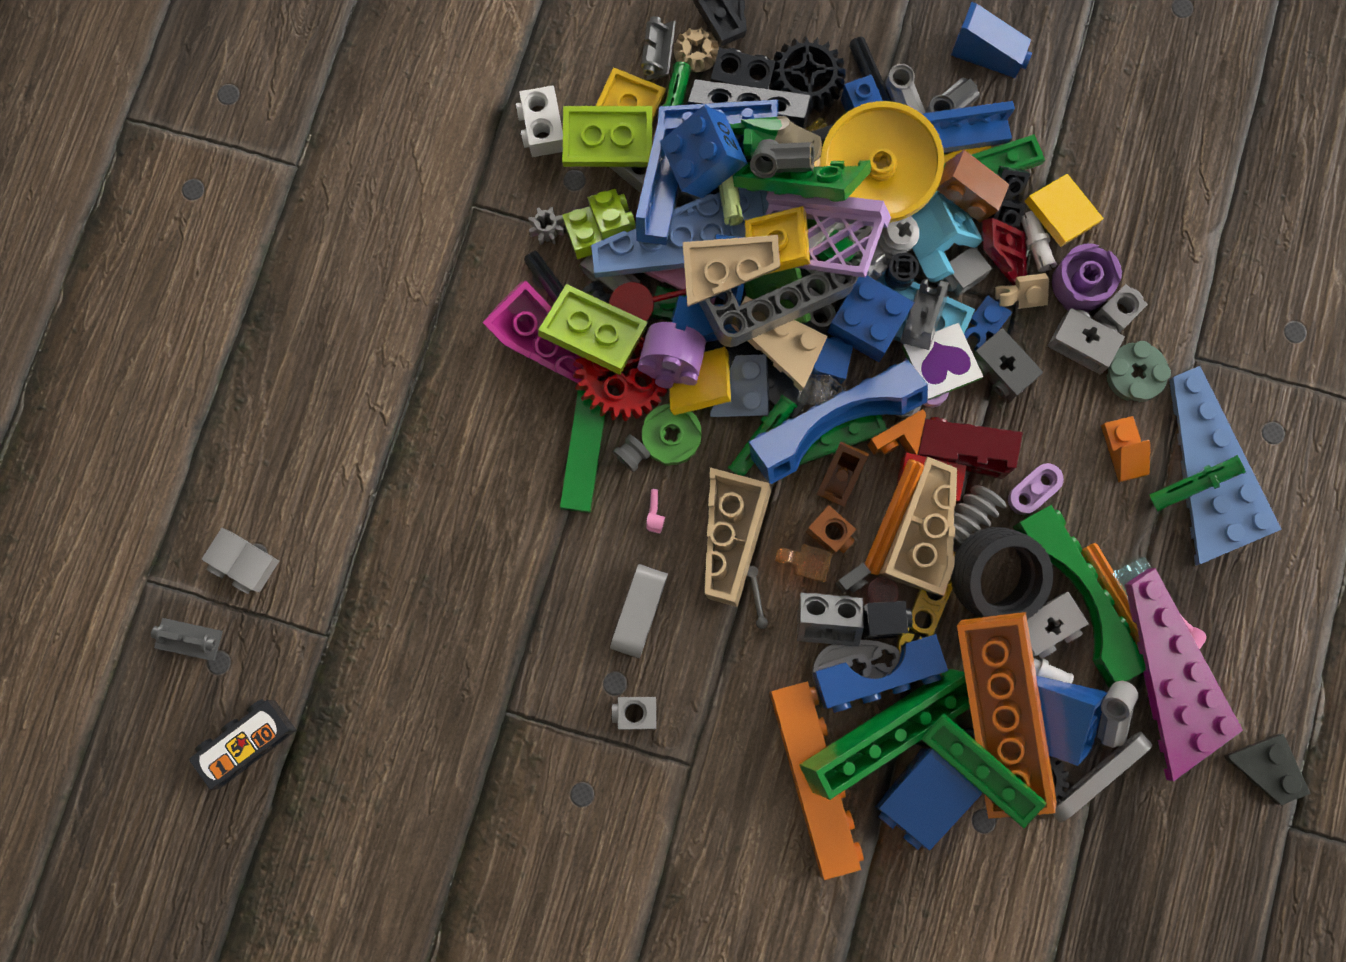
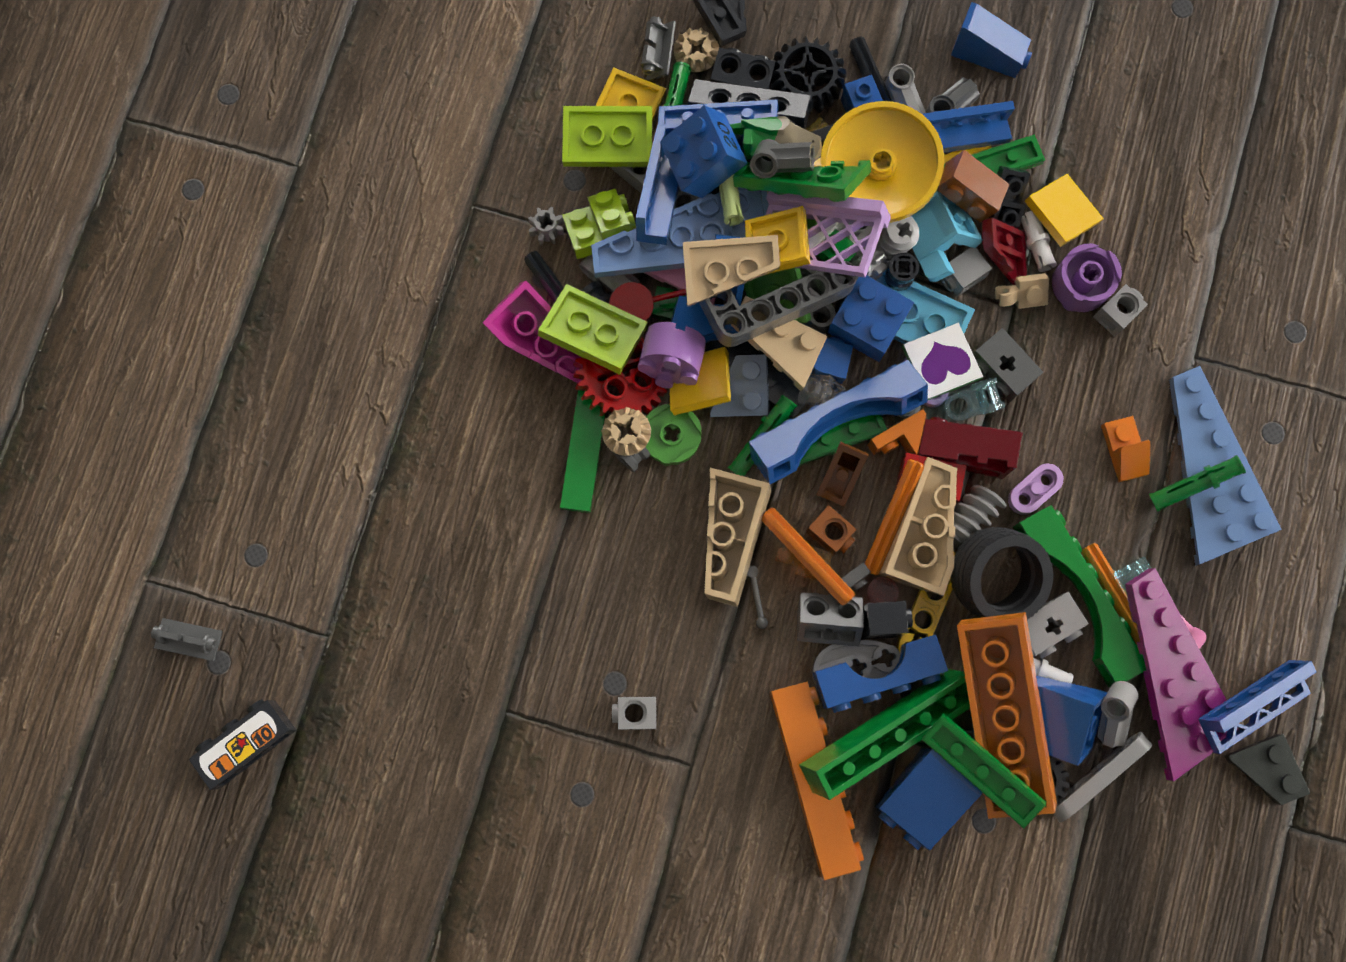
light grey brick [202,528,279,594] -> none
white brick [516,85,563,157] -> none
light grey beam [610,564,668,659] -> none
bright pink hand [646,489,665,533] -> none
dark grey hinge [900,279,949,350] -> none
blue plate [964,296,1012,351] -> none
light grey brick [1047,308,1125,375] -> none
sand green plate [1106,341,1171,402] -> none
none -> tan gear [601,407,651,456]
none -> orange axle [761,507,855,606]
none -> clear light blue piece [944,377,1006,421]
none -> fence [1198,660,1316,754]

